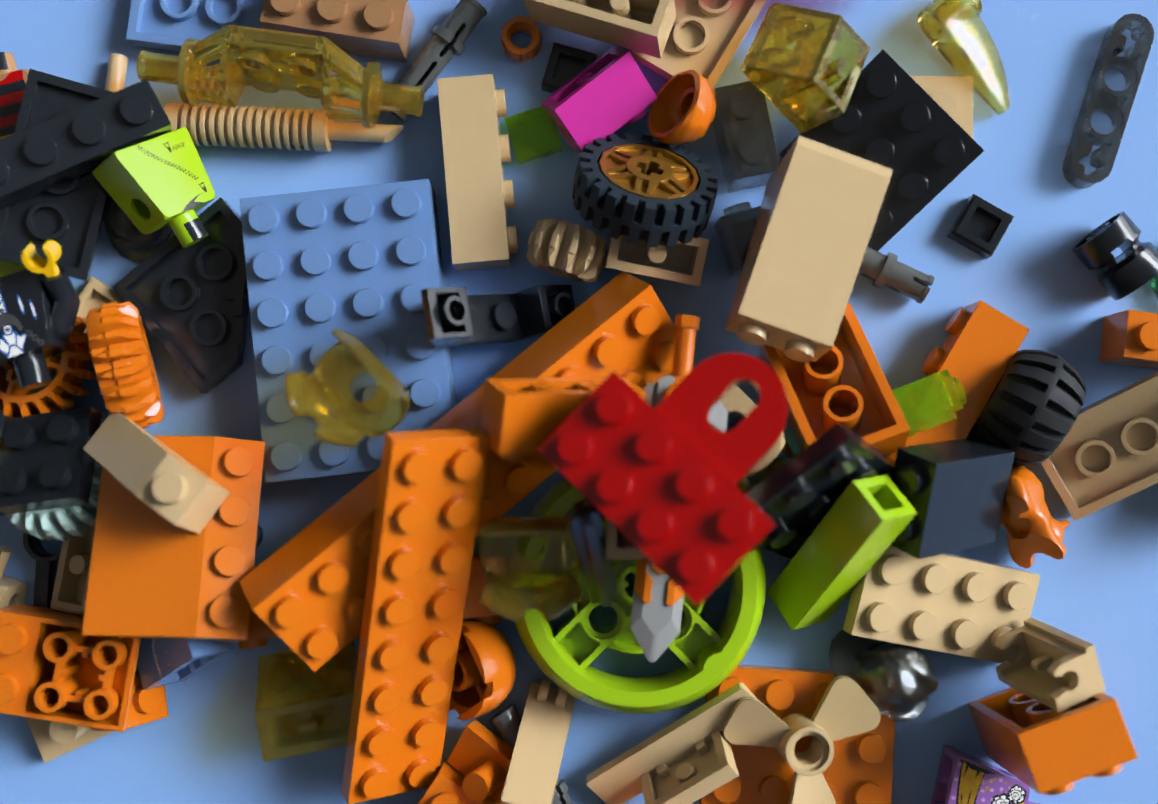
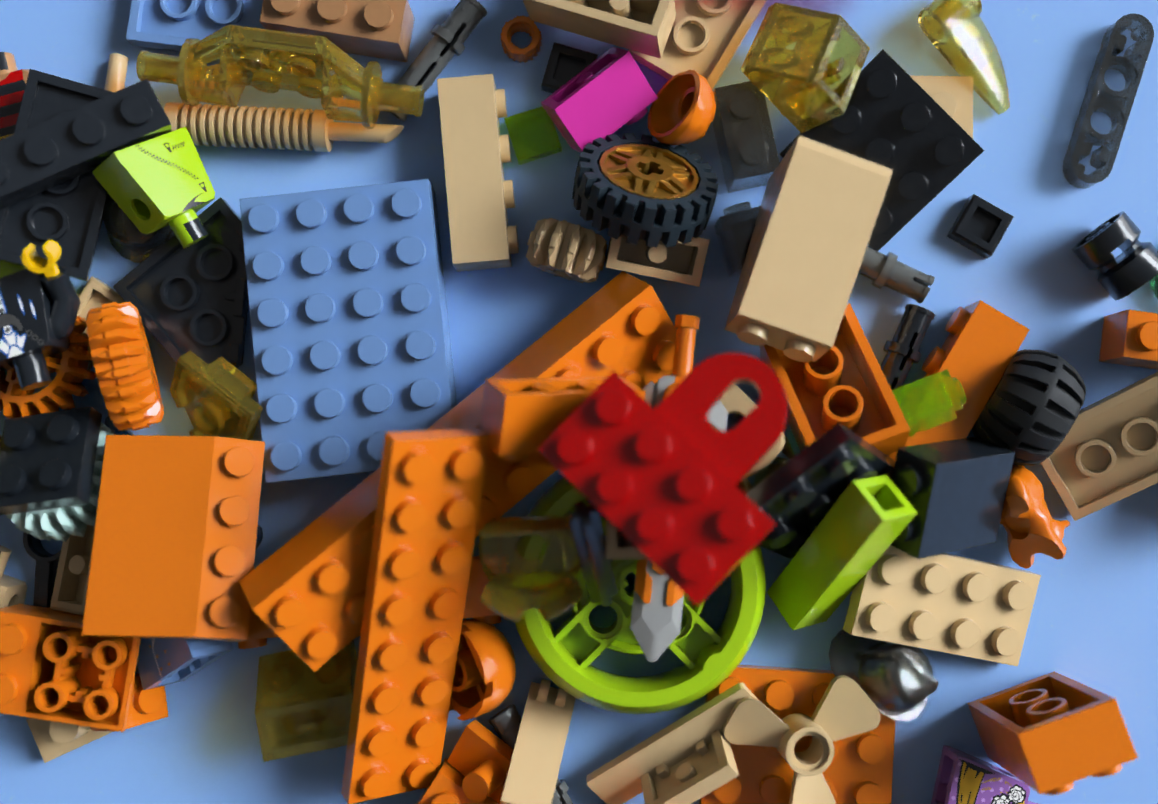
tan slope [83,412,230,534] -> none
clear yellow piece [286,328,411,447] -> none
black slope [421,285,575,348] -> none
tan hinge [994,617,1106,712] -> none
none -> clear yellow plate [170,350,263,440]
none -> black pin [880,304,935,400]

